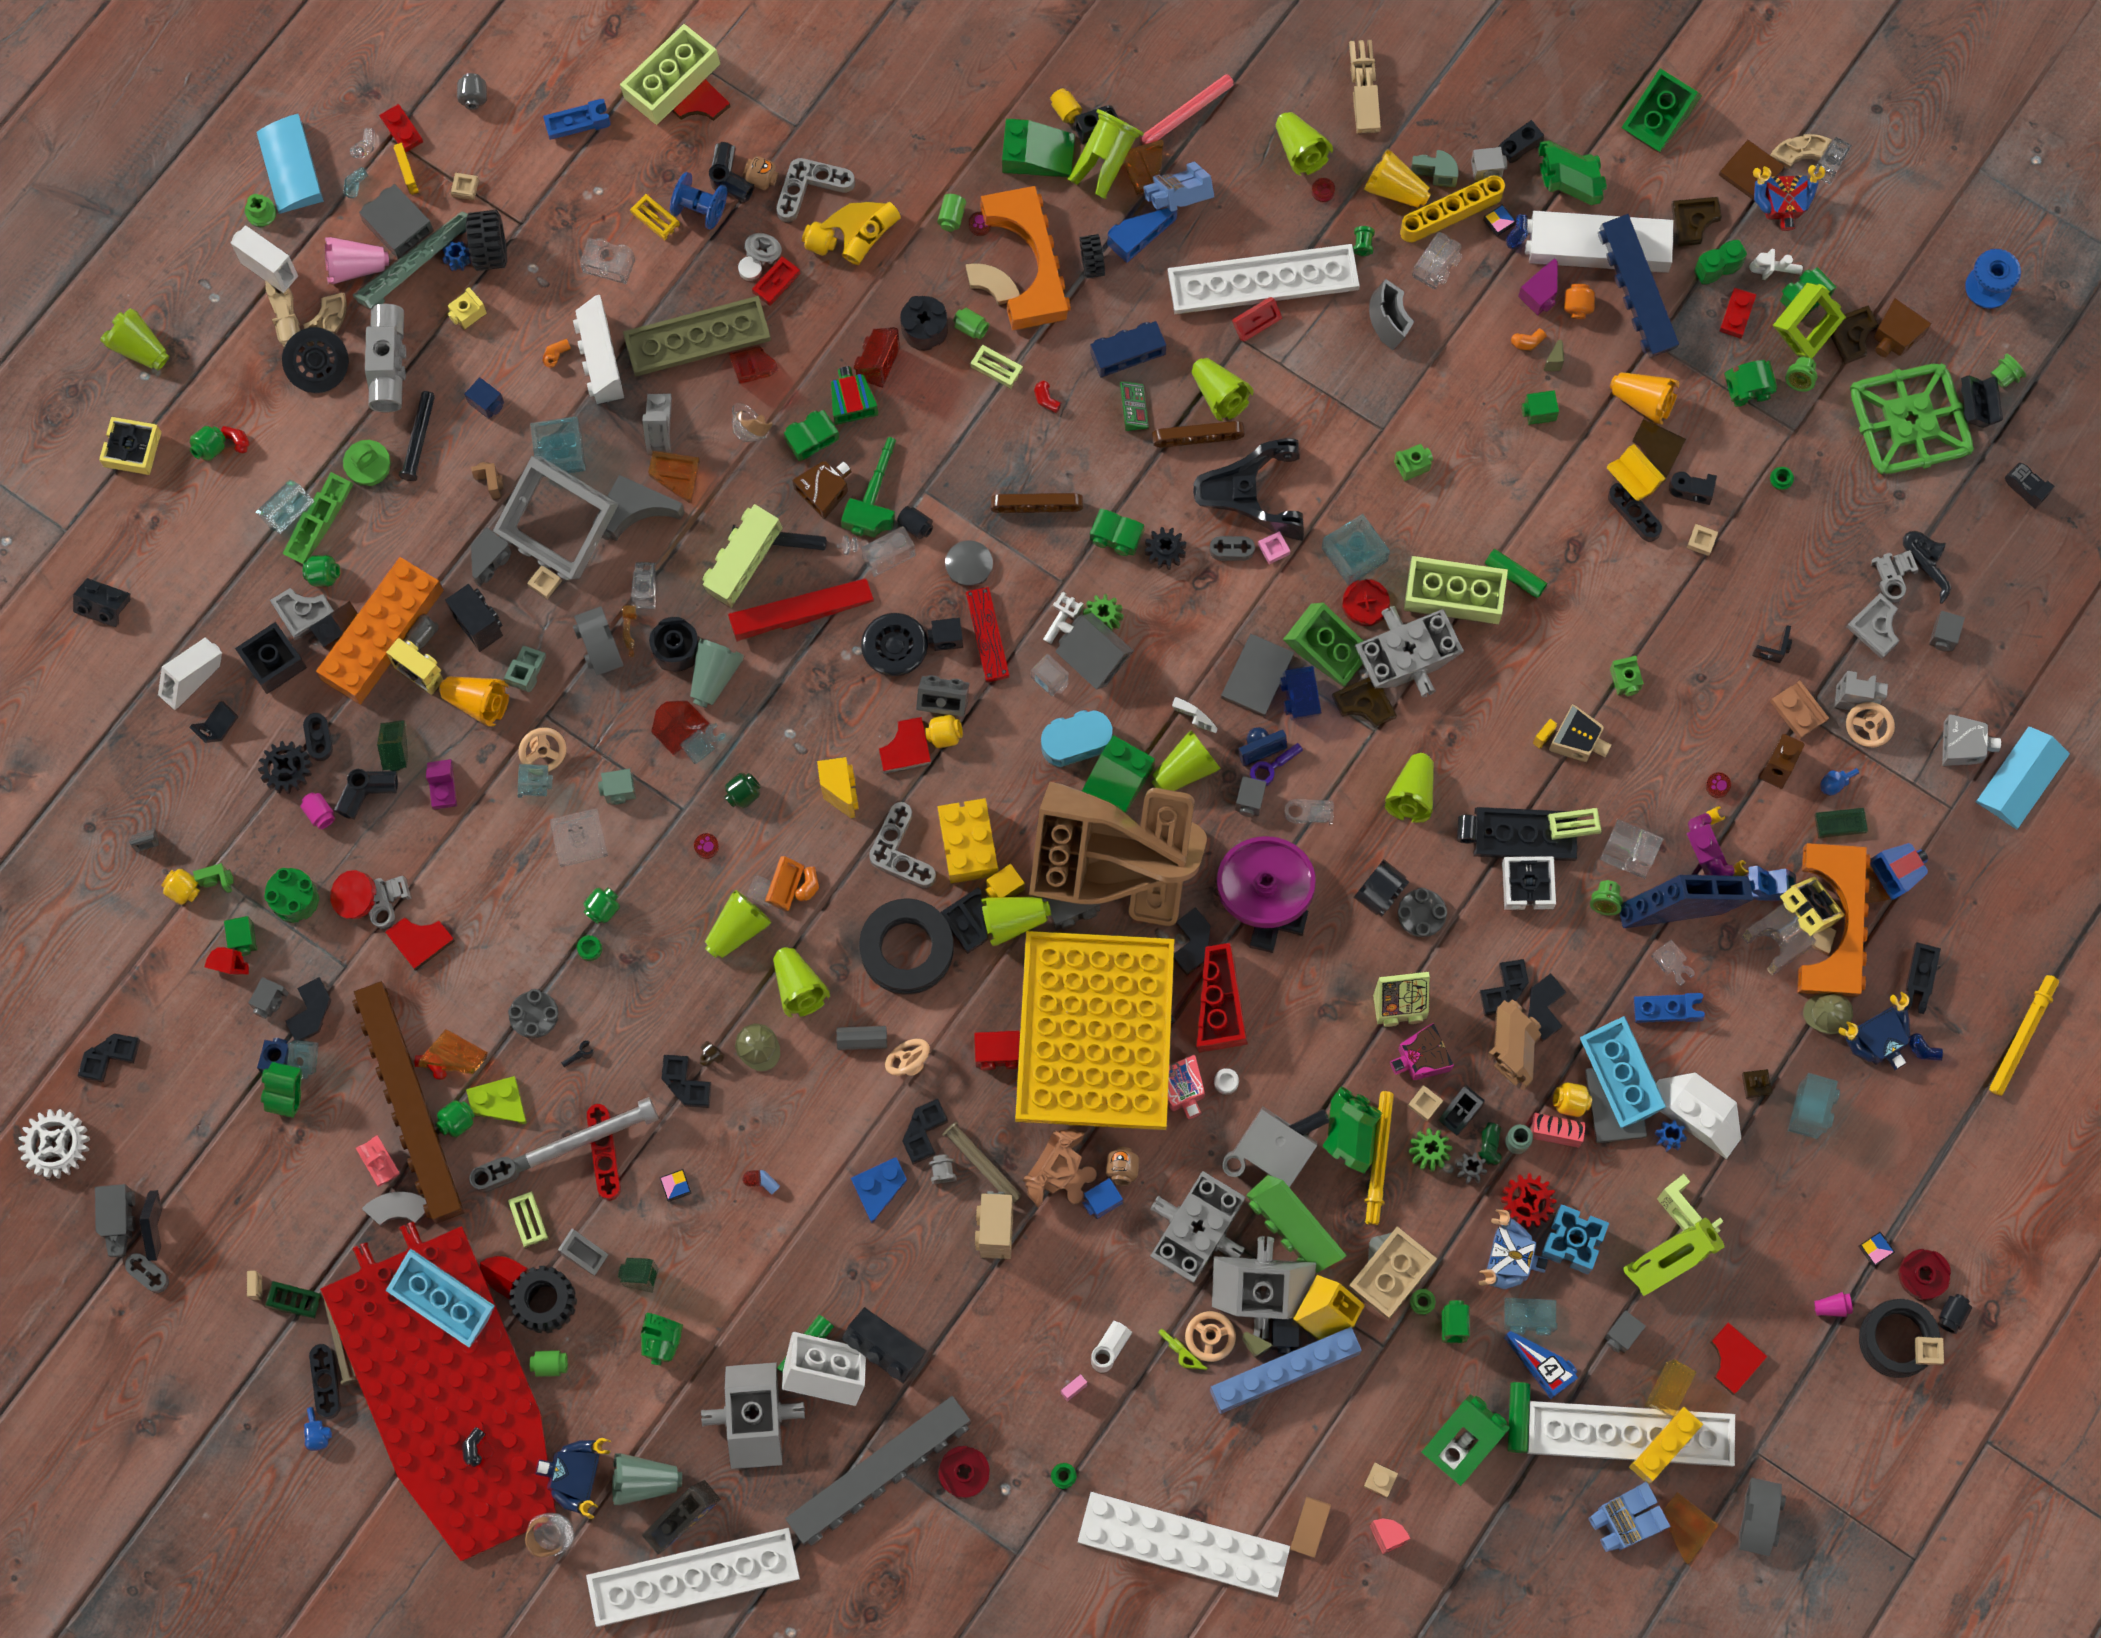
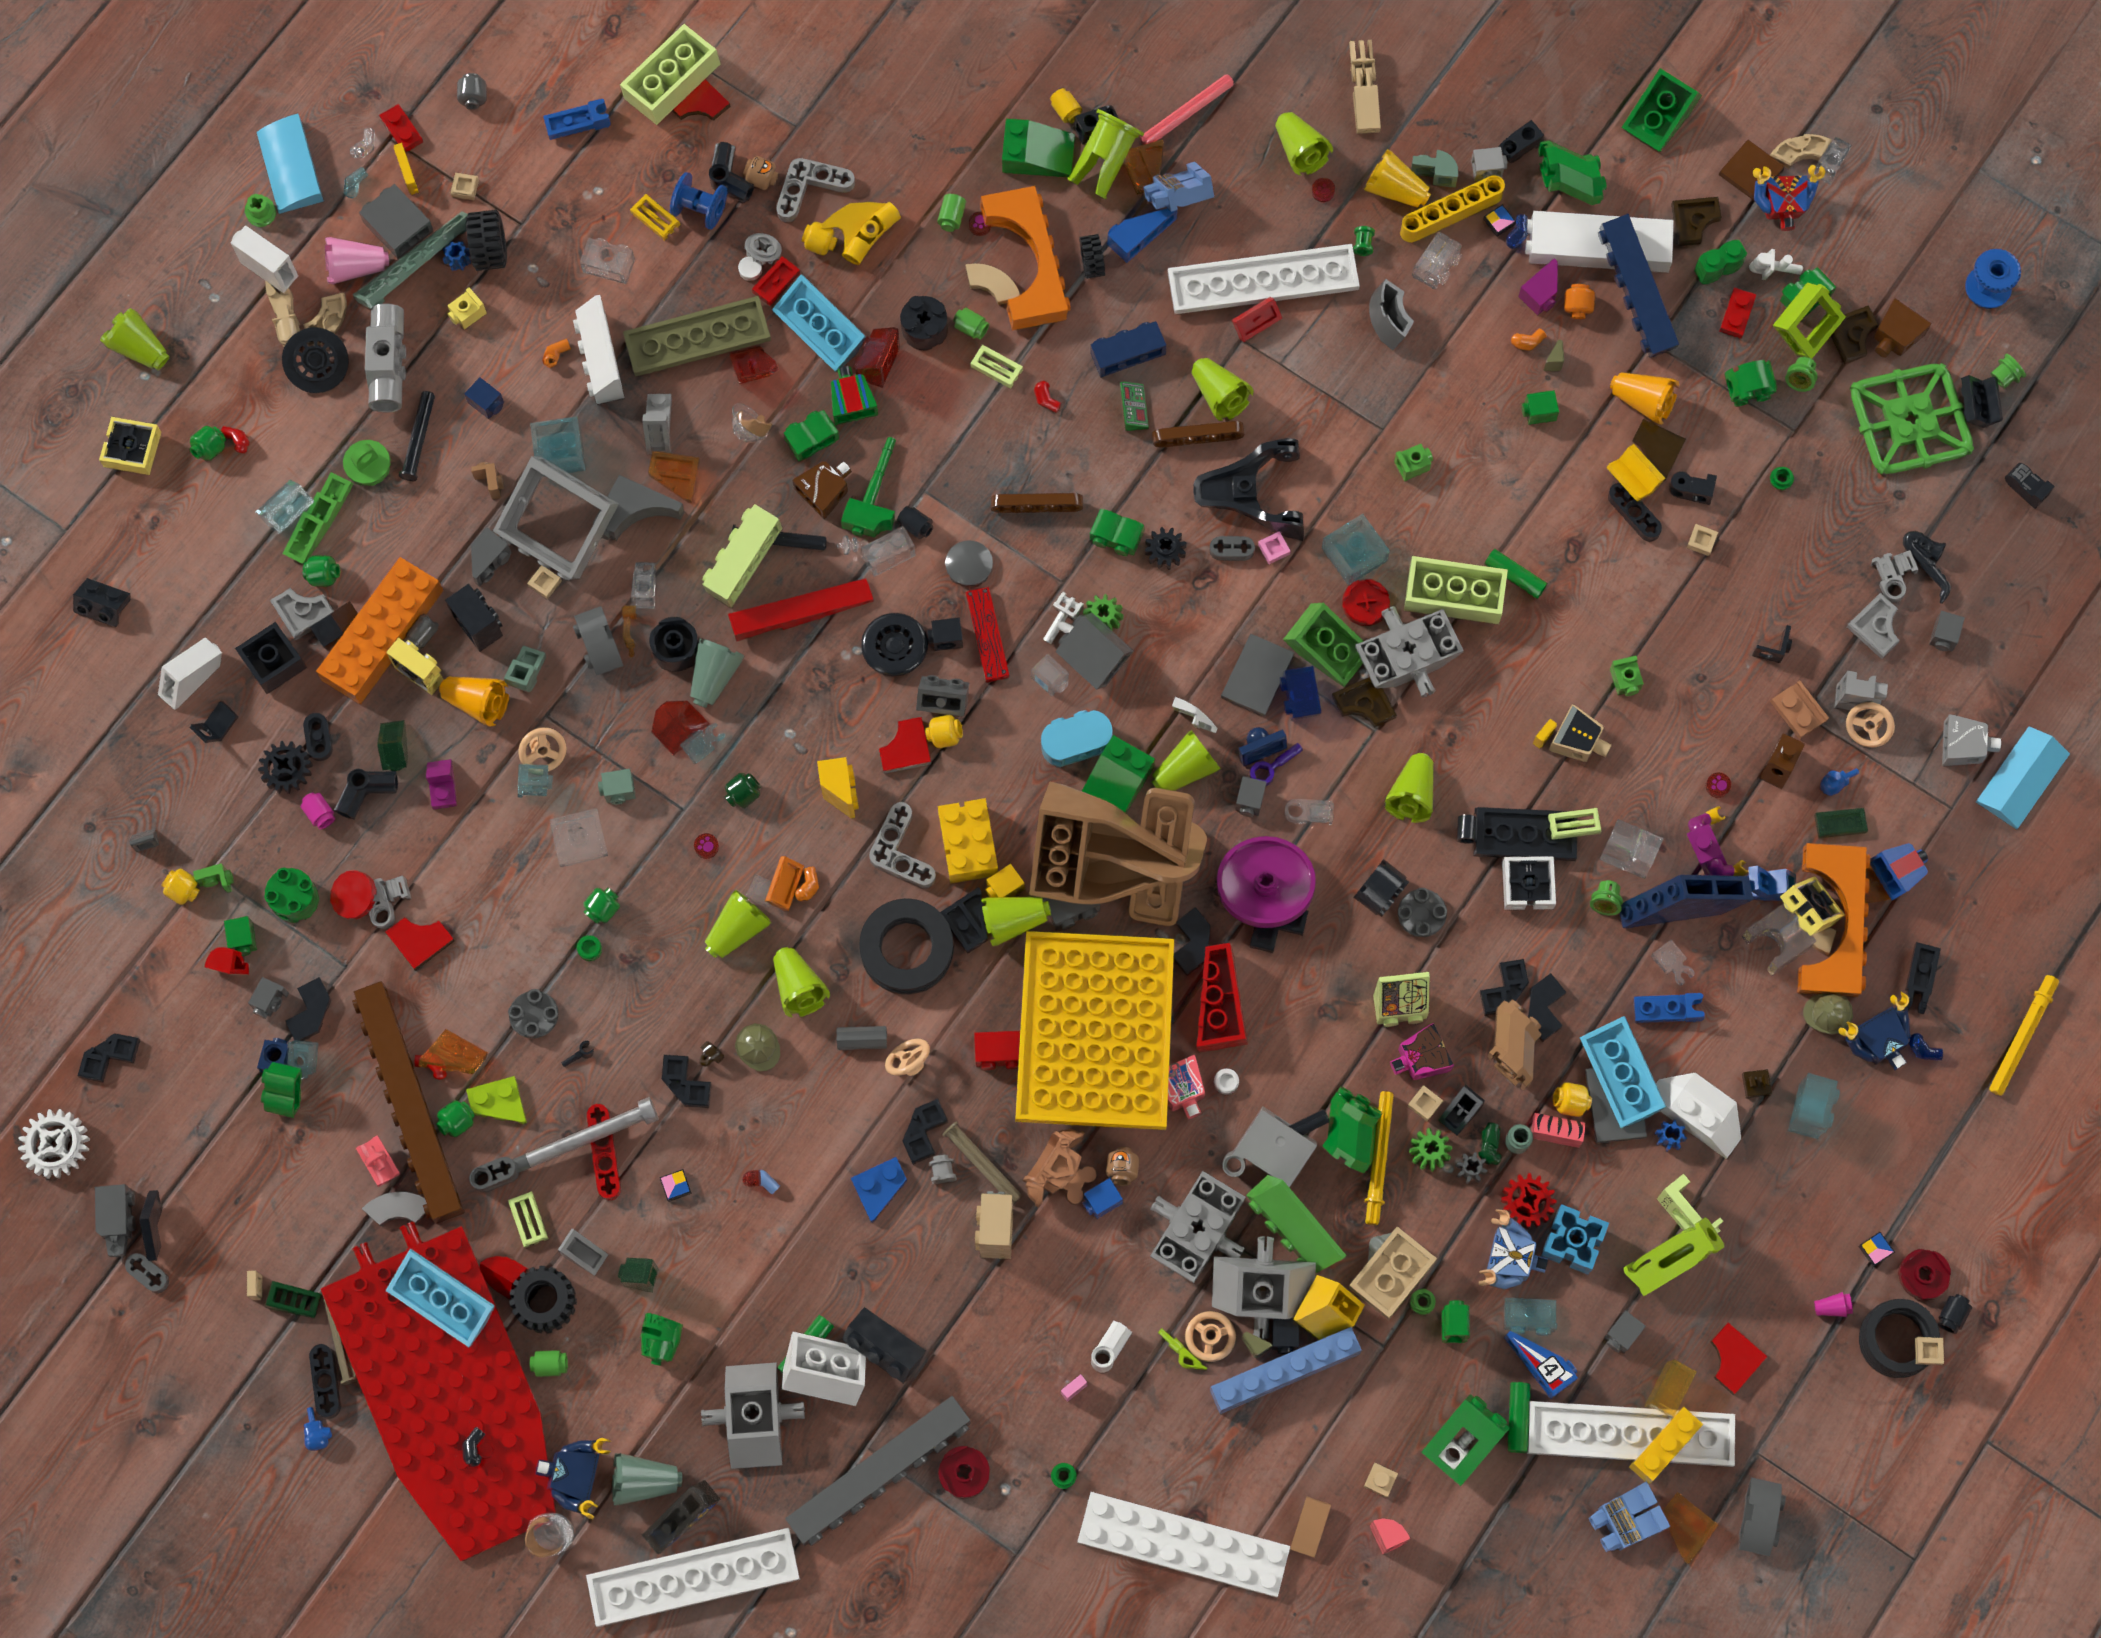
none -> medium azure slope [772,274,866,372]

